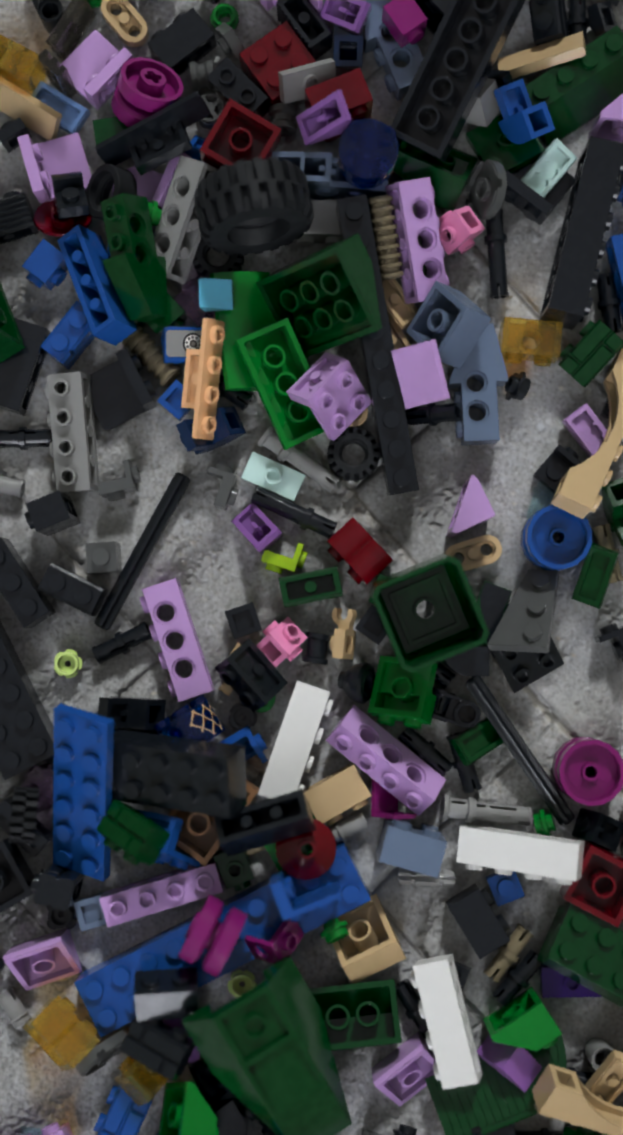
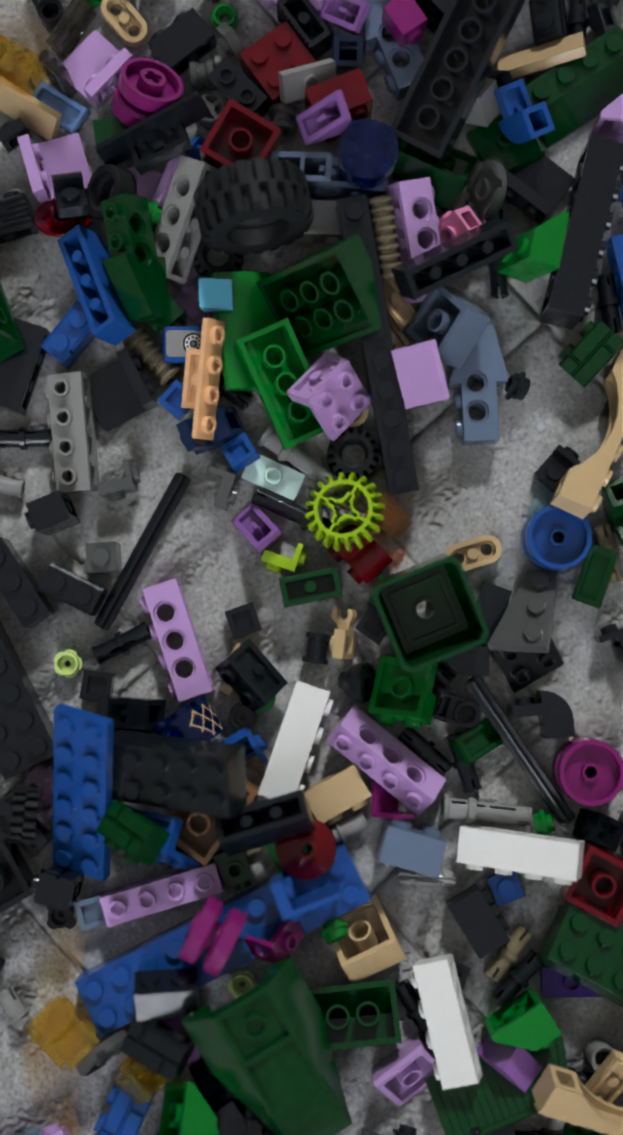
lavender slope [3,928,82,991] -> none
blue brick [22,239,68,291] -> none
bright pink brick [256,616,308,668] -> none
black axle [405,402,462,426] -> none
lavender slope [446,475,495,538] -> none
clear yellow brick [499,317,563,366] -> none
light aqua plate [520,138,578,198] -> none
lavender plate [561,403,607,458] -> none
none -> black plate [79,669,115,701]
none -> blue plate [220,432,260,473]
none -> lime gear [305,472,386,552]
none -> clear orange brick [364,491,411,539]
none -> black brick [391,219,519,300]
none -> green slope [497,211,570,283]
none -> black brick [508,690,575,739]

